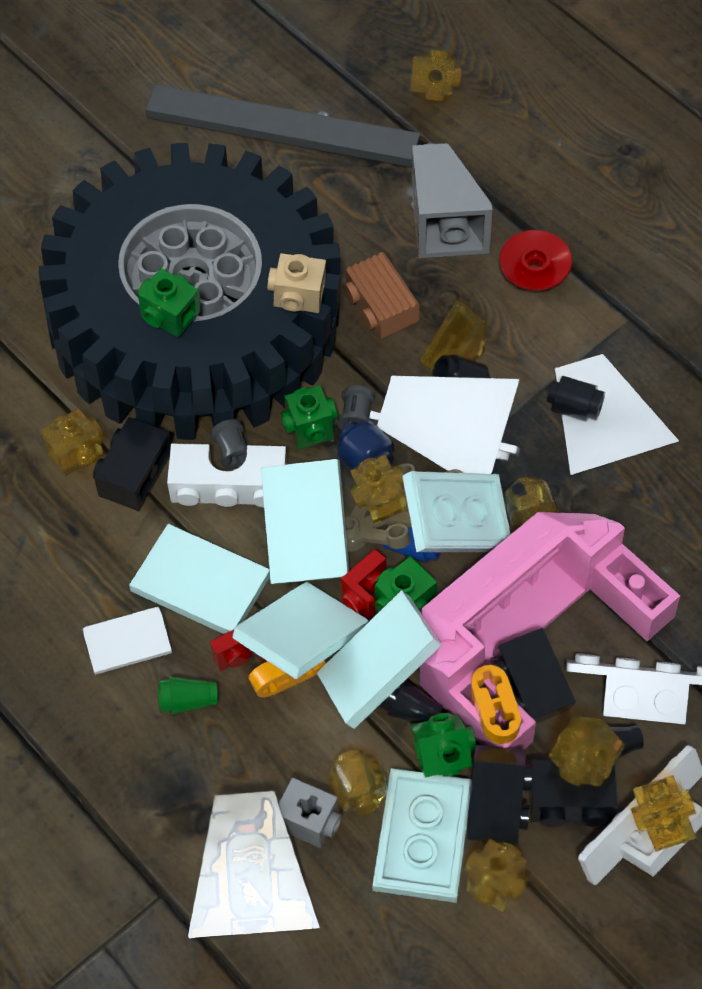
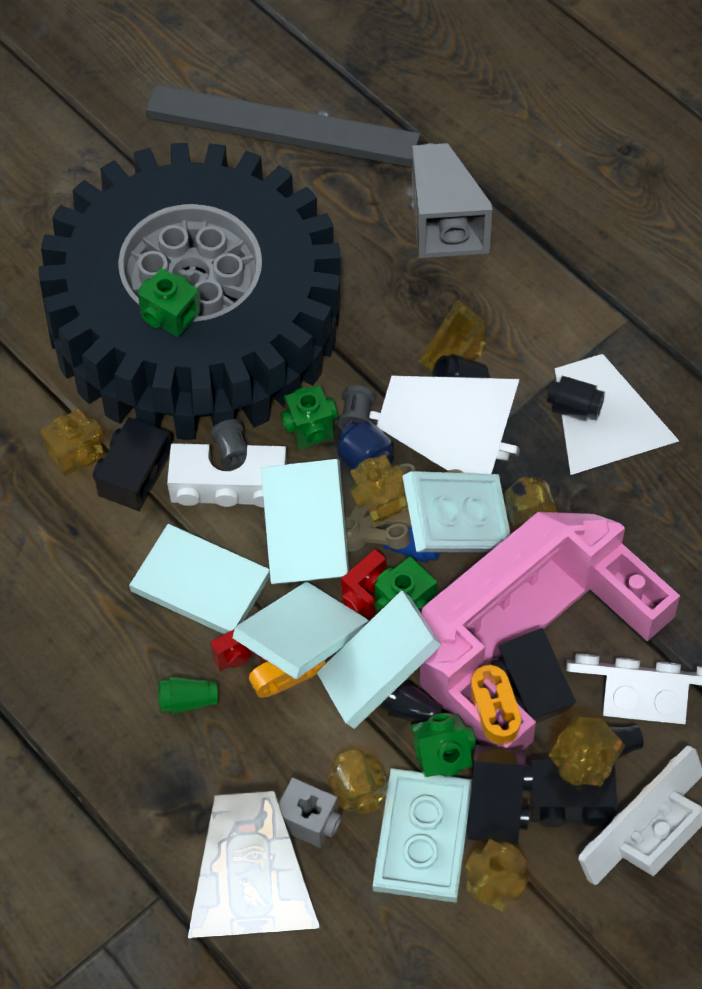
white slope [82,607,172,675] -> none
tan brick [267,253,326,313] -> none
nougat brick [343,252,420,339] -> none
clear yellow brick [410,50,462,101] -> none
red dish [499,230,572,291] -> none
clear yellow brick [631,775,696,852] -> none

